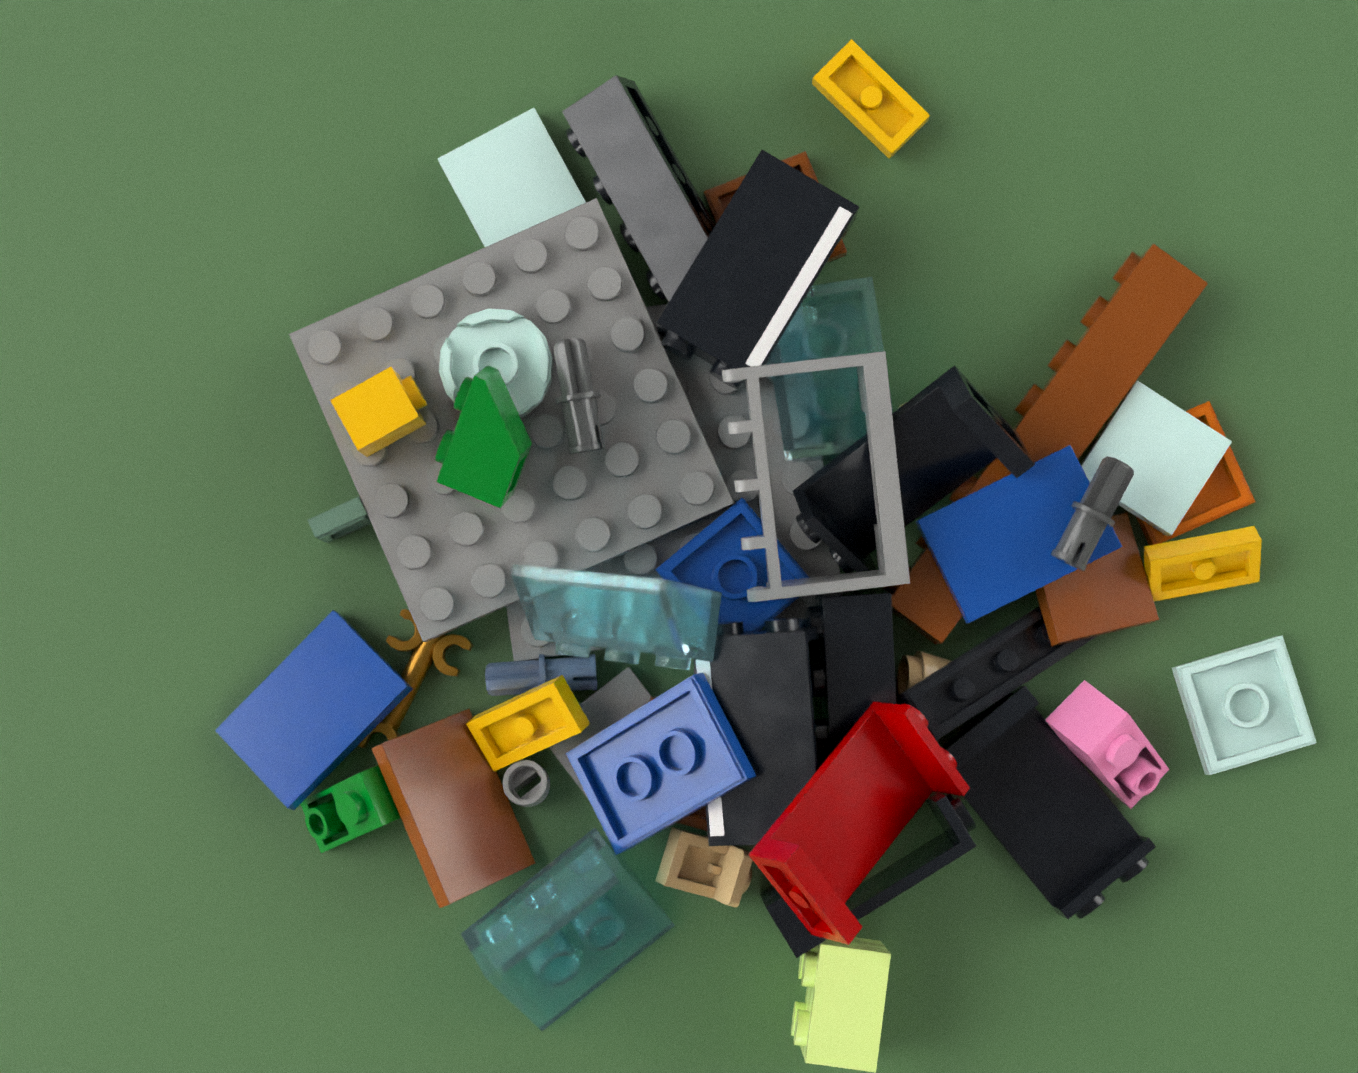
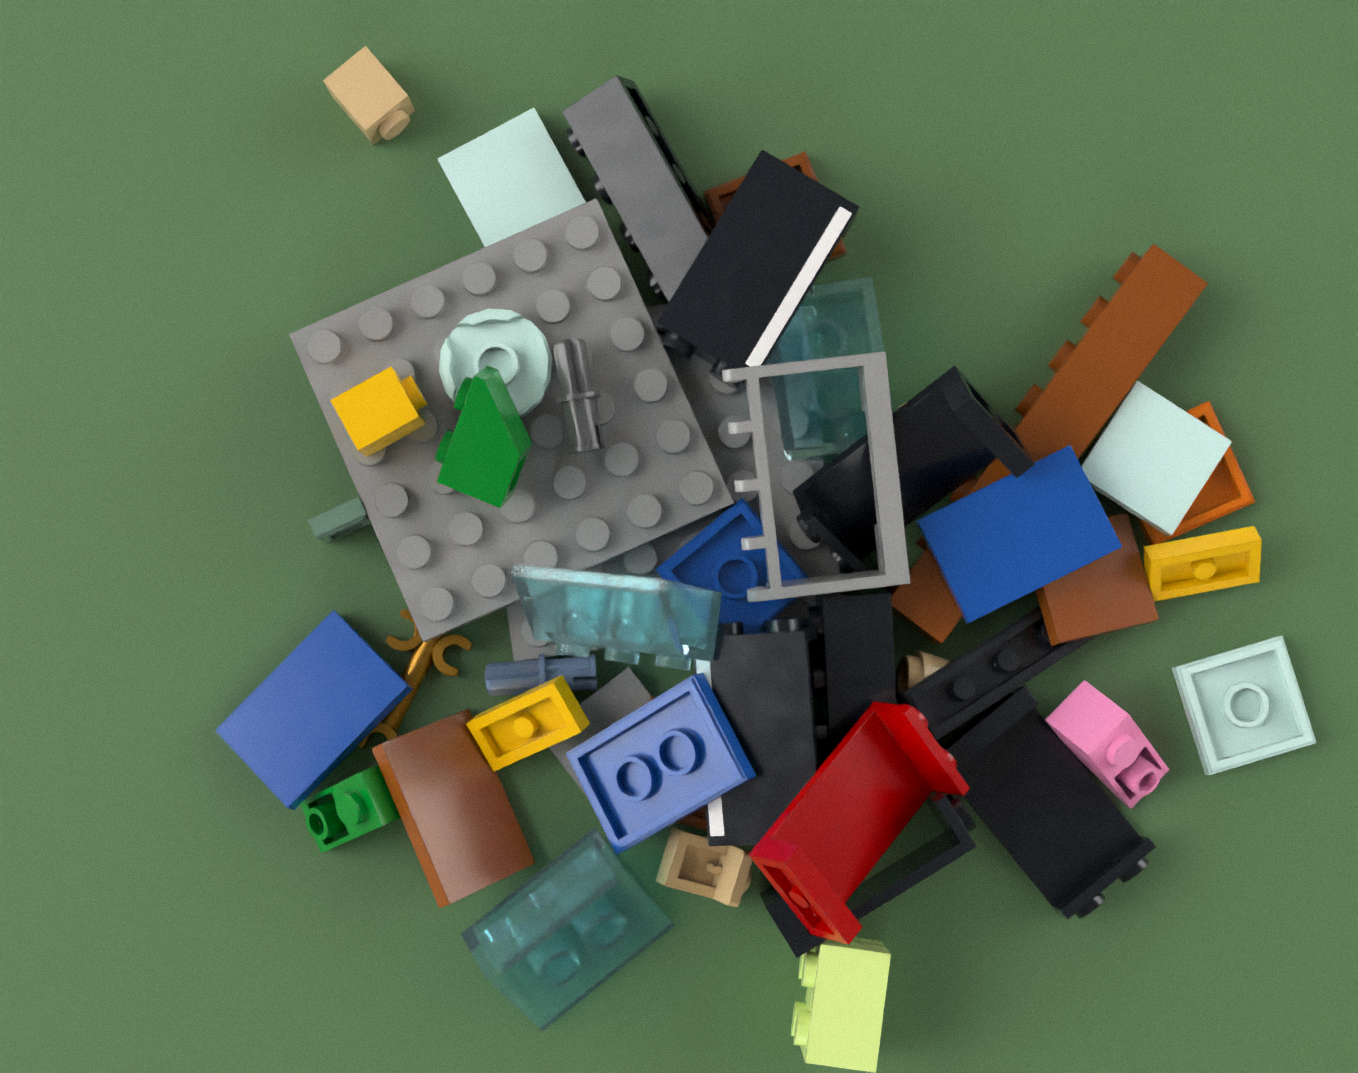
light grey hinge [503,760,550,807] -> none
yellow plate [812,39,930,159] -> none
dark grey axle [1051,456,1134,572] -> none
none -> tan brick [323,46,415,145]

